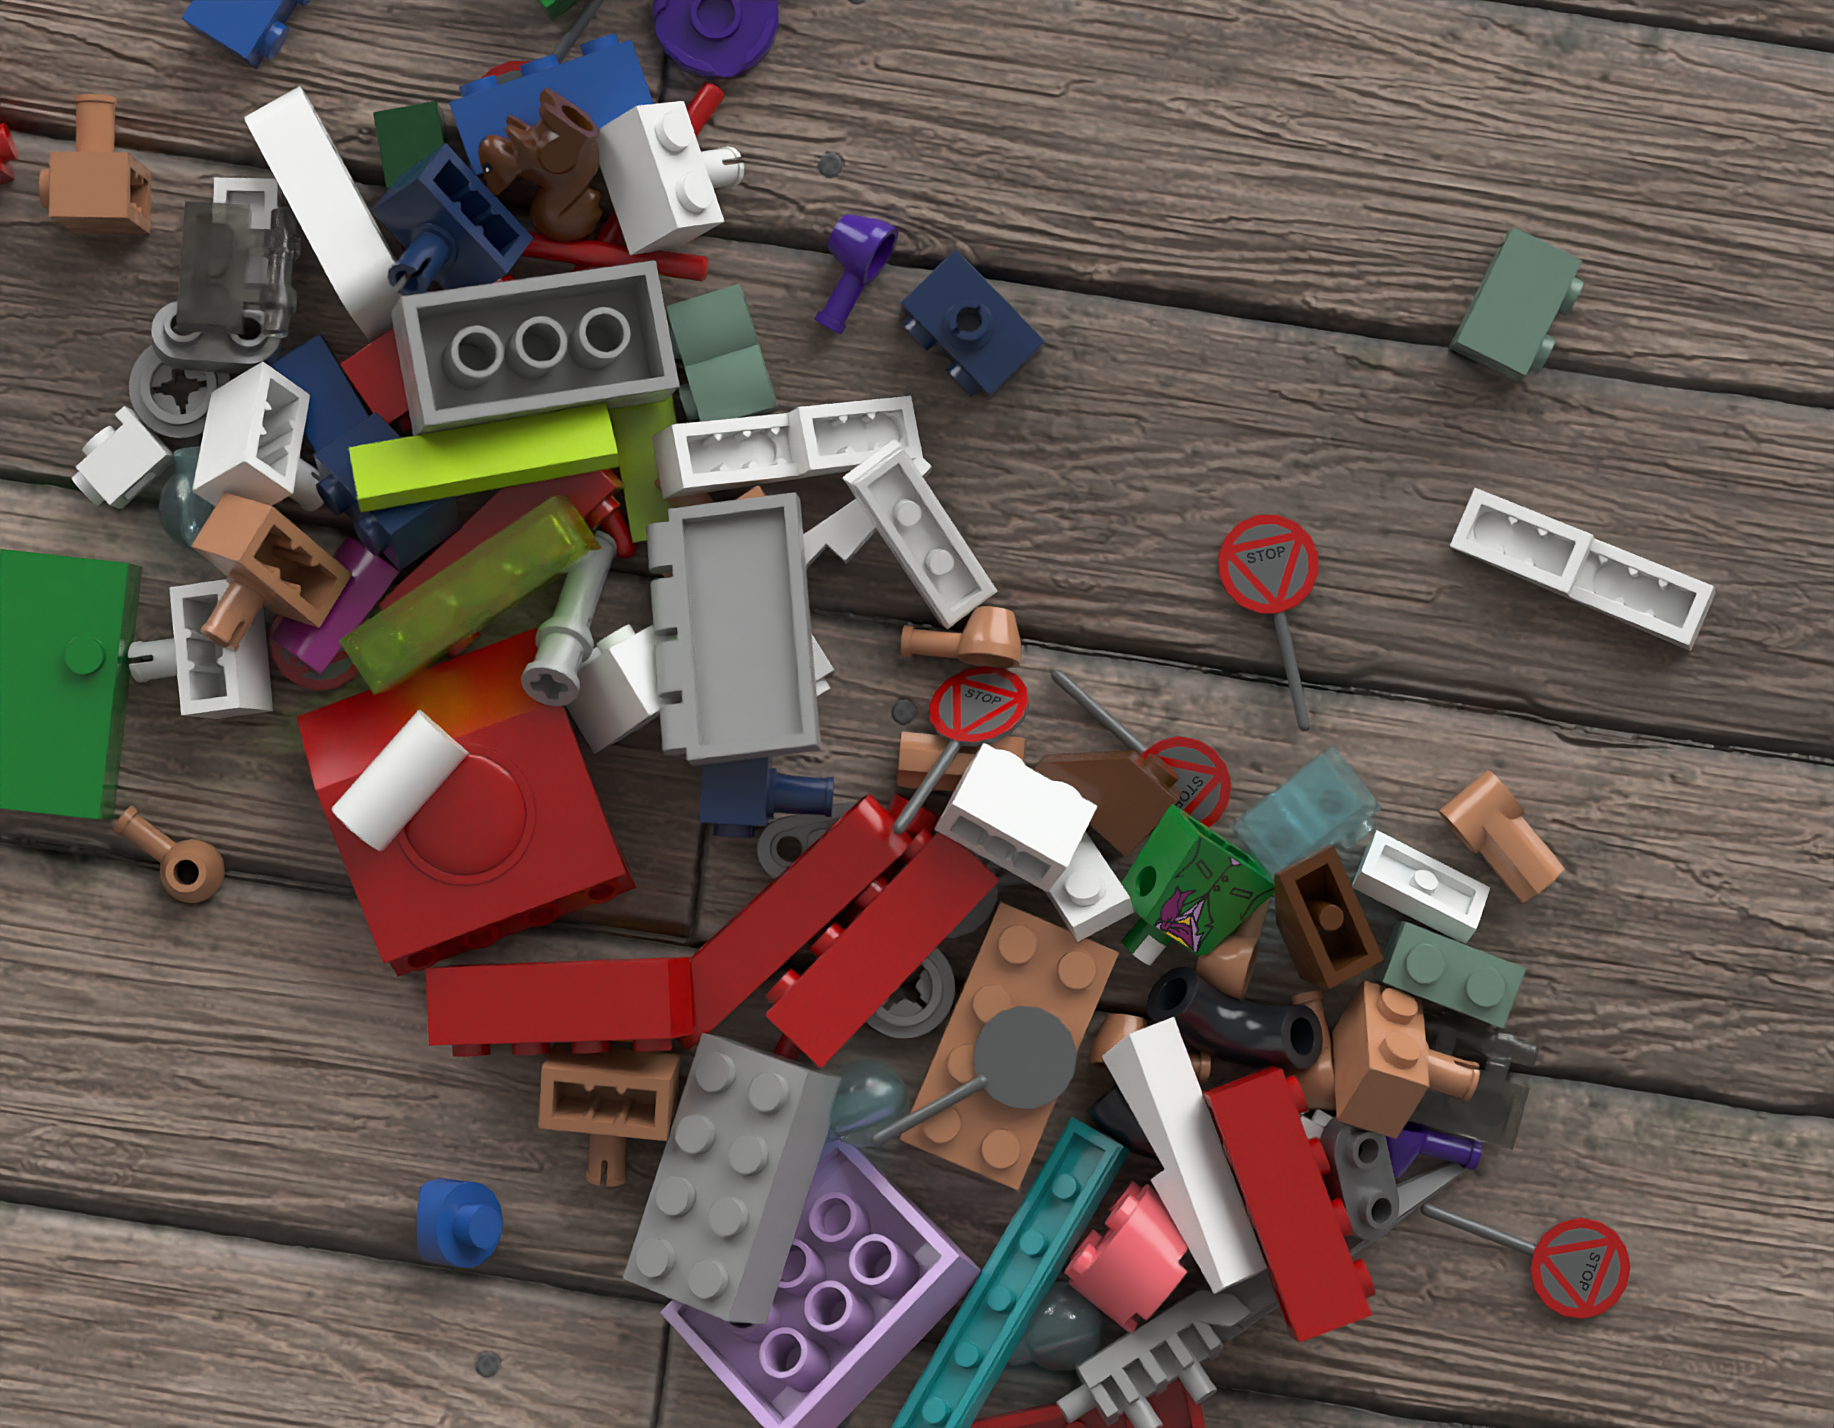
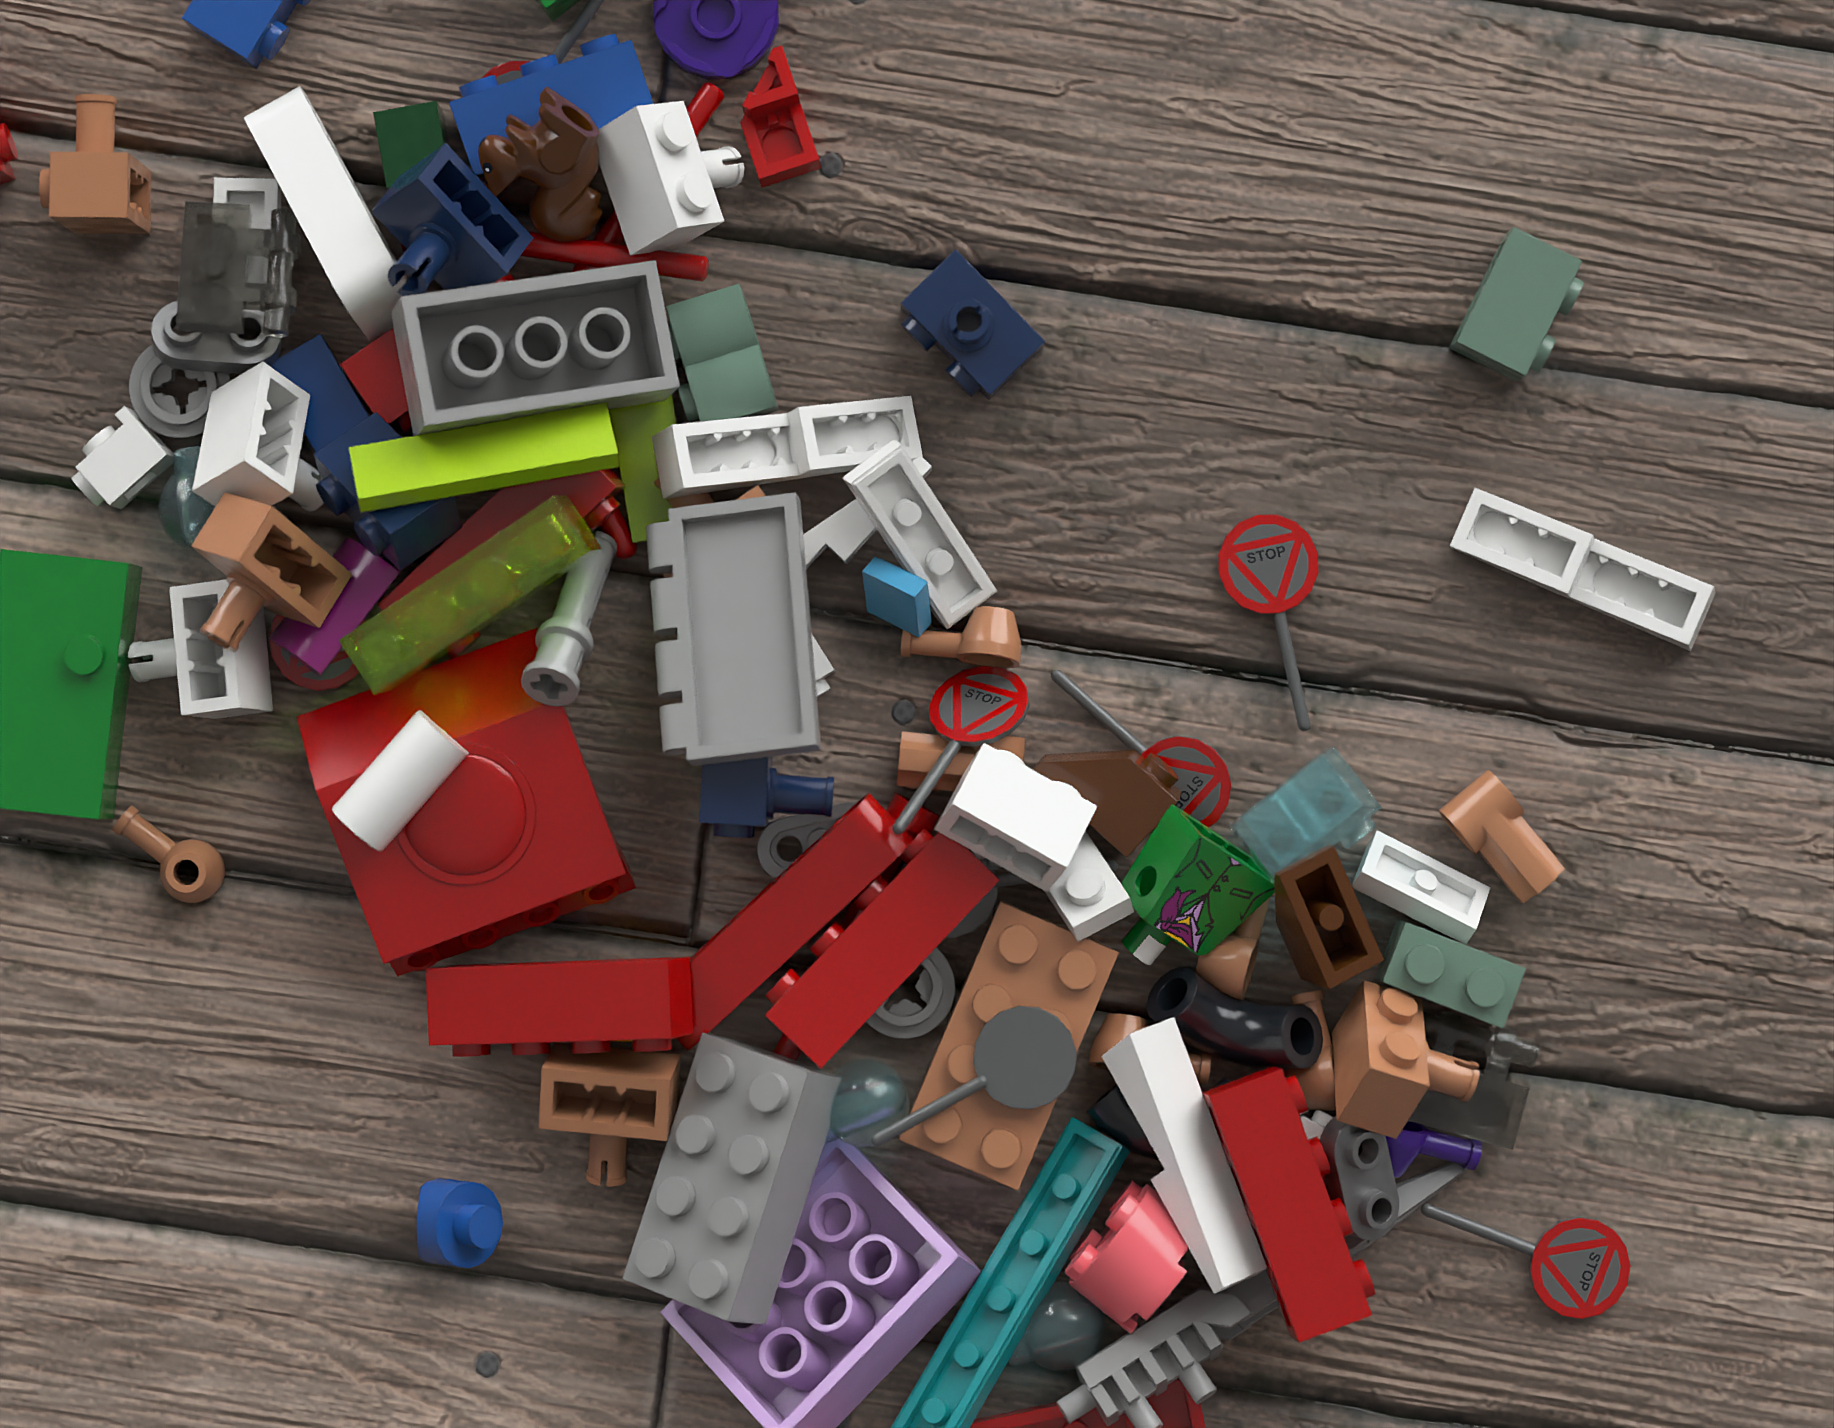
white brick [565,624,682,754] -> none
dark purple bar [814,214,898,334] -> none
none -> red slope [740,46,822,188]
none -> dark azure tile [862,557,932,637]

